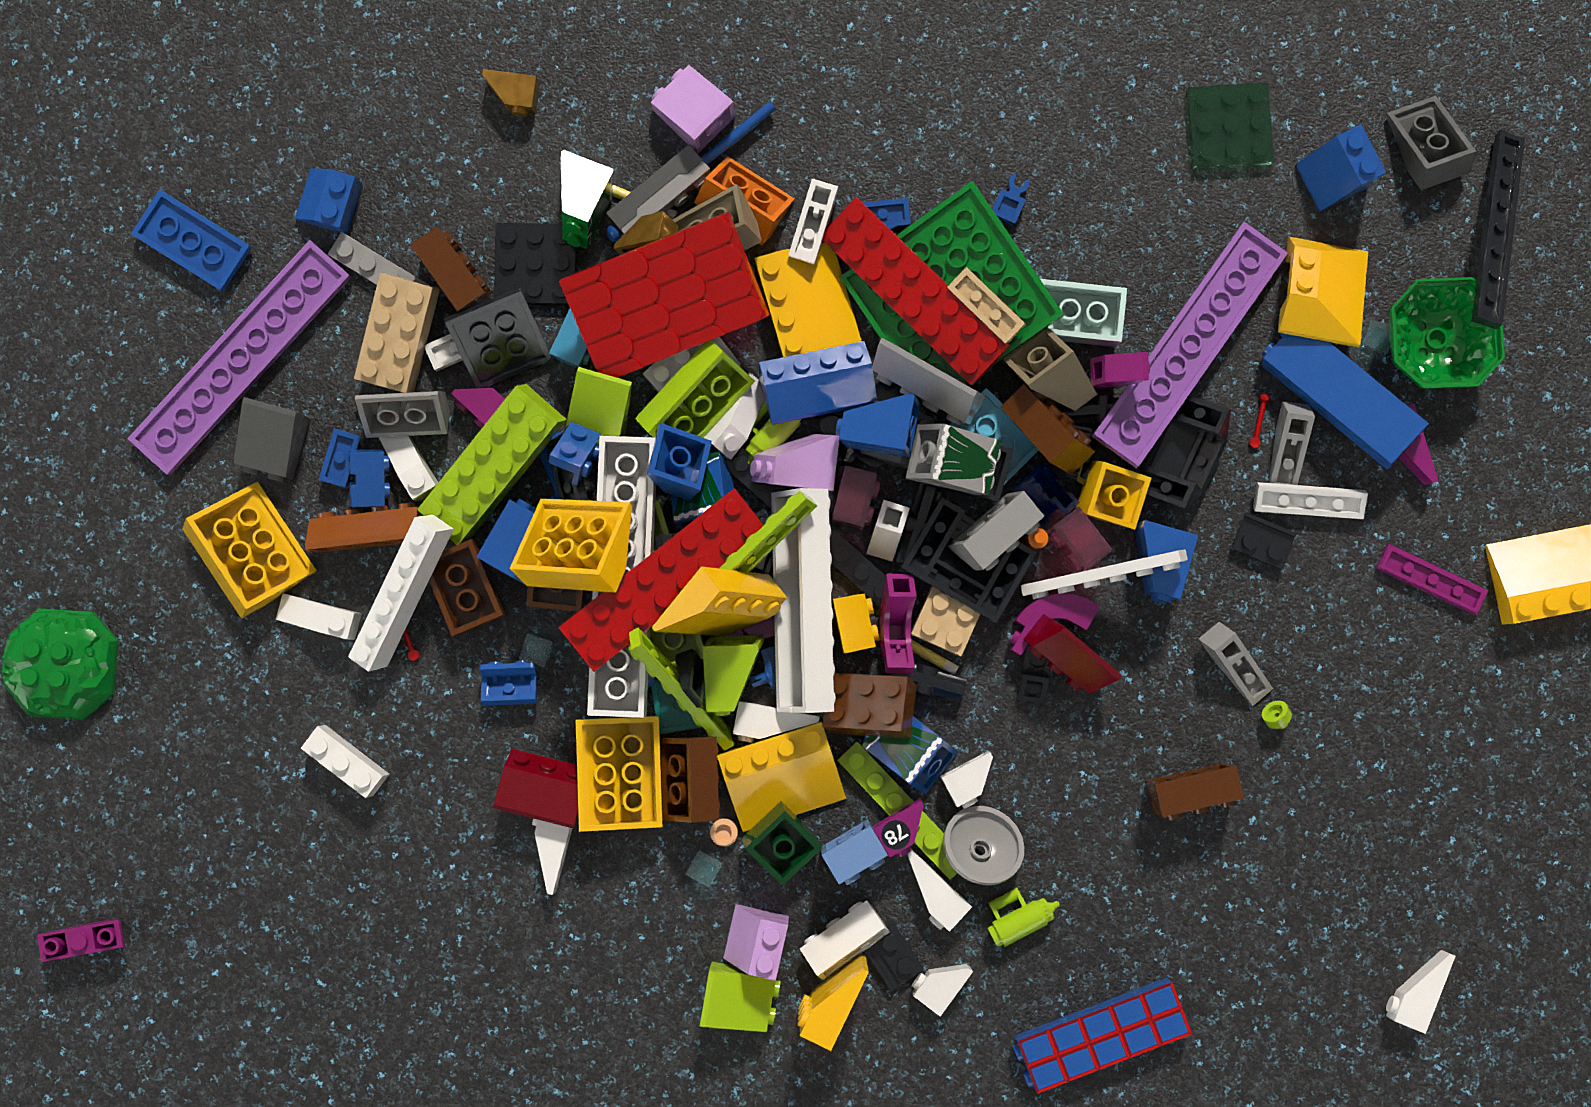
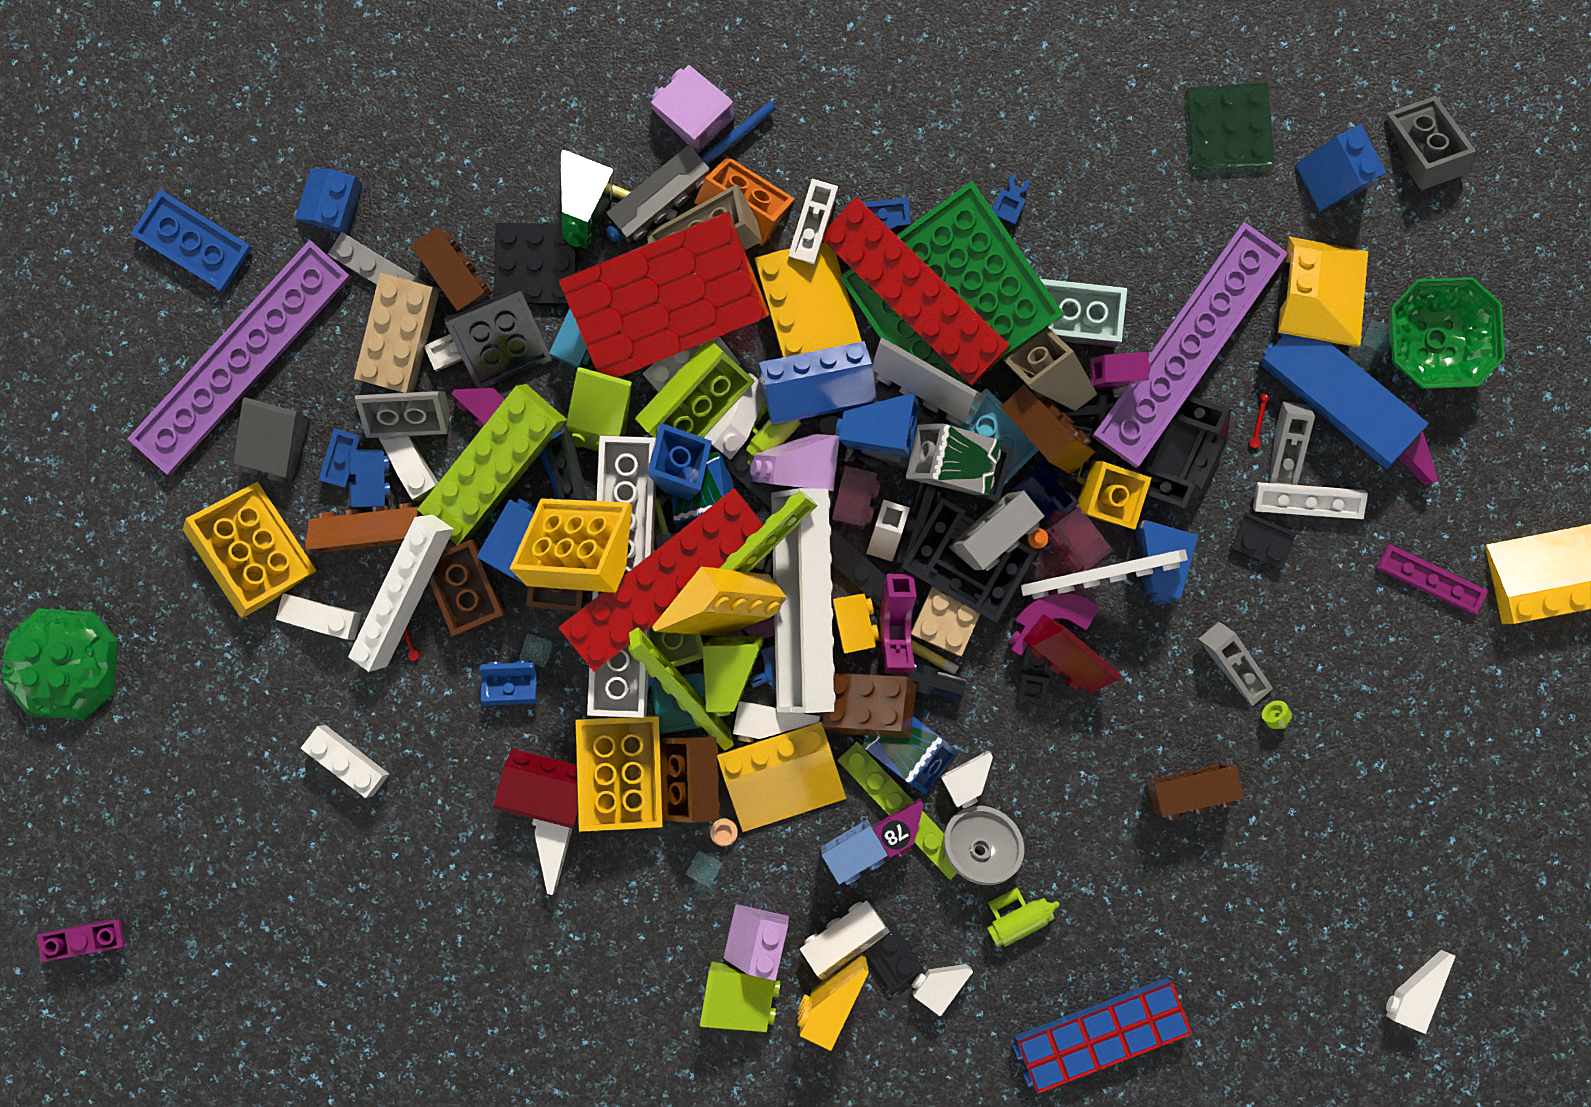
pearl gold slope [482,69,540,117] -> none
blue bracket [548,422,601,486] -> none
pearl gold slope [614,211,679,255] -> none
black slope [675,649,705,708] -> none
dark green brick [742,801,822,886] -> none
white slope [907,850,972,932] -> none
tan plate [947,267,1026,344] -> none
black plate [1471,130,1525,329] -> none

